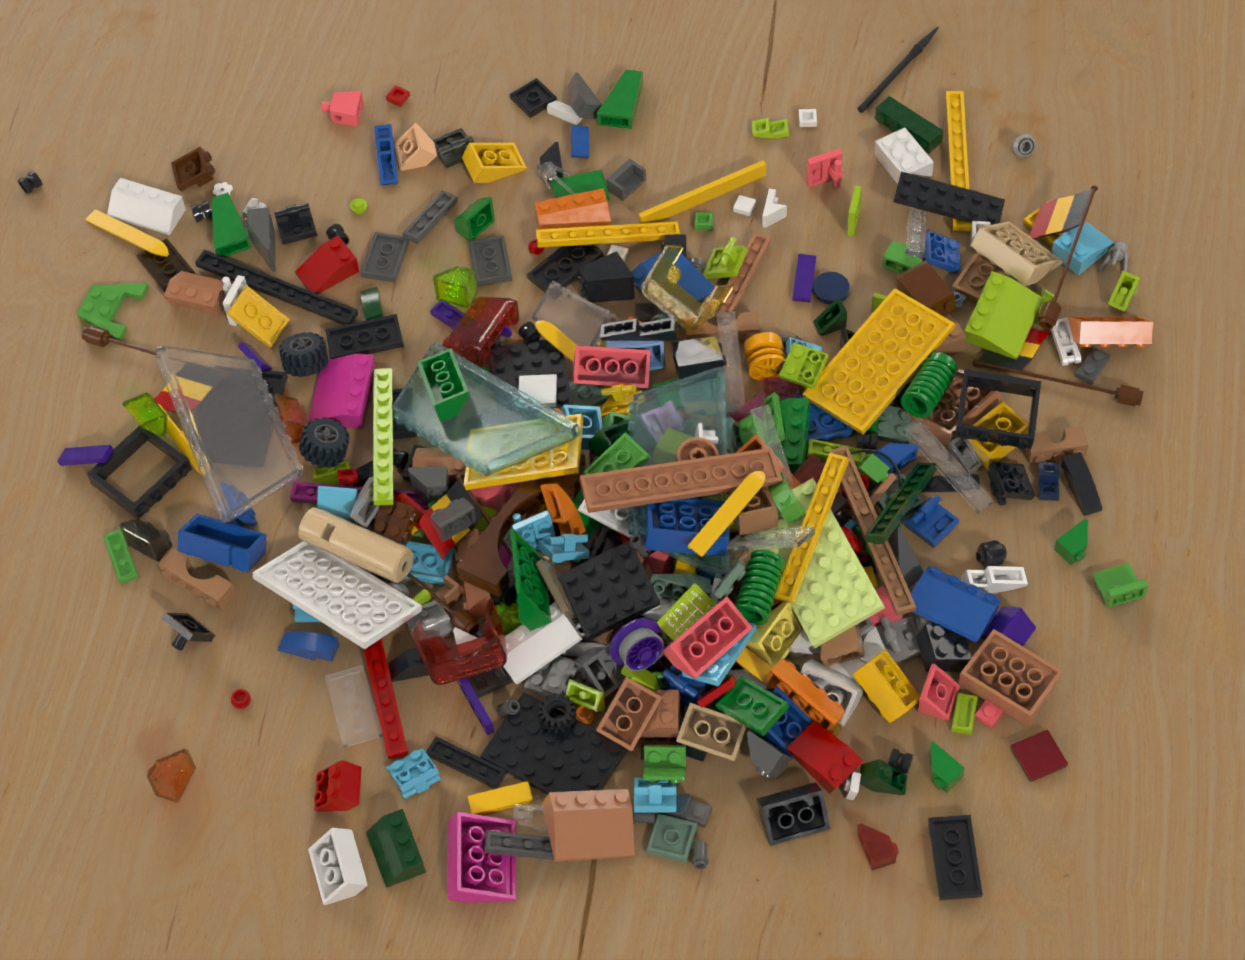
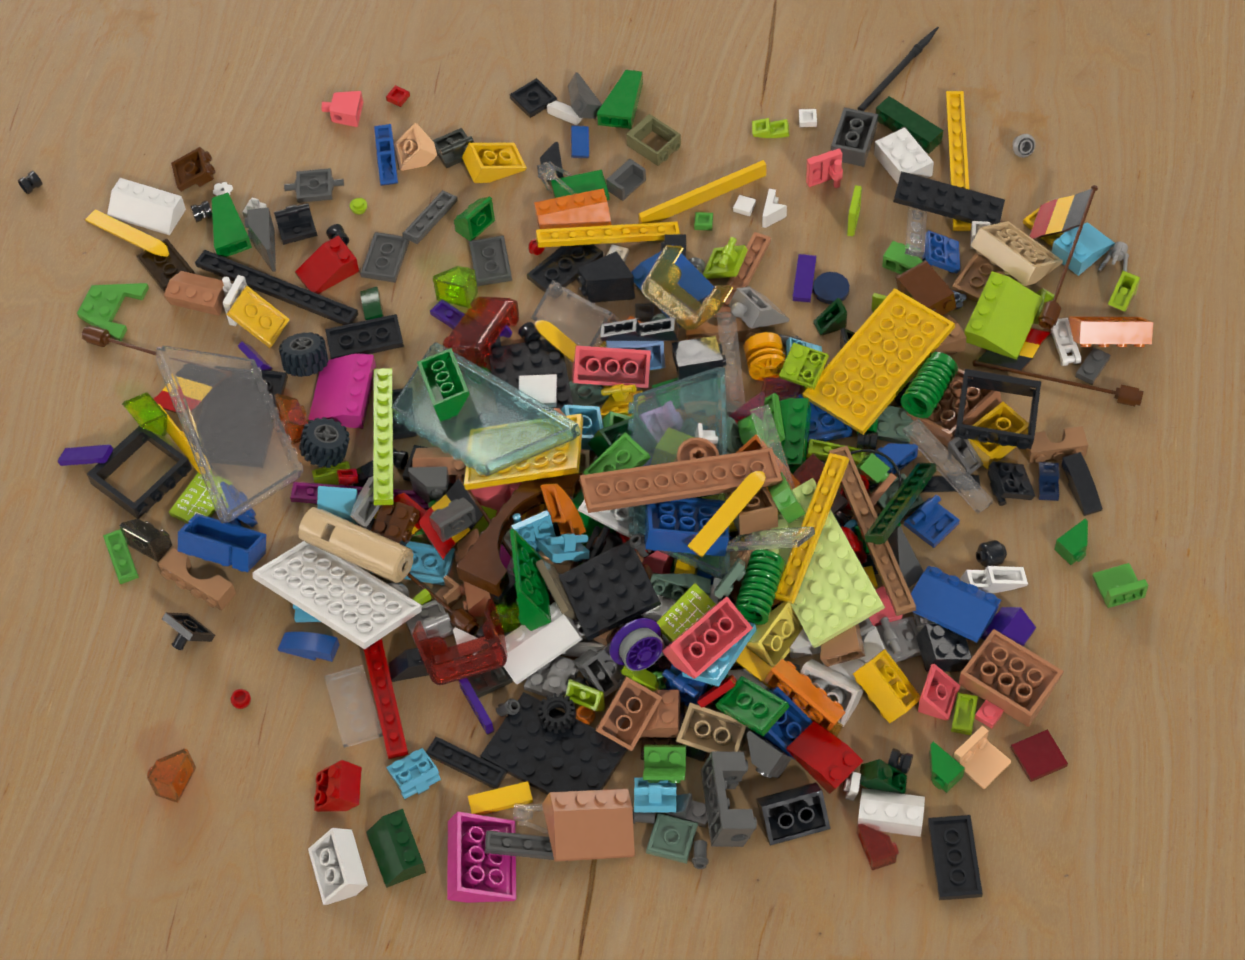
none -> lime tile [169,472,233,524]
none -> dark grey plate [284,168,344,203]
none -> olive window [626,114,681,166]
none -> dark grey plate [701,751,757,847]
none -> light grey slope [728,286,790,329]
none -> dark grey brick [831,107,878,167]
none -> white slope [857,788,925,837]
none -> light nougat bracket [954,725,1011,789]

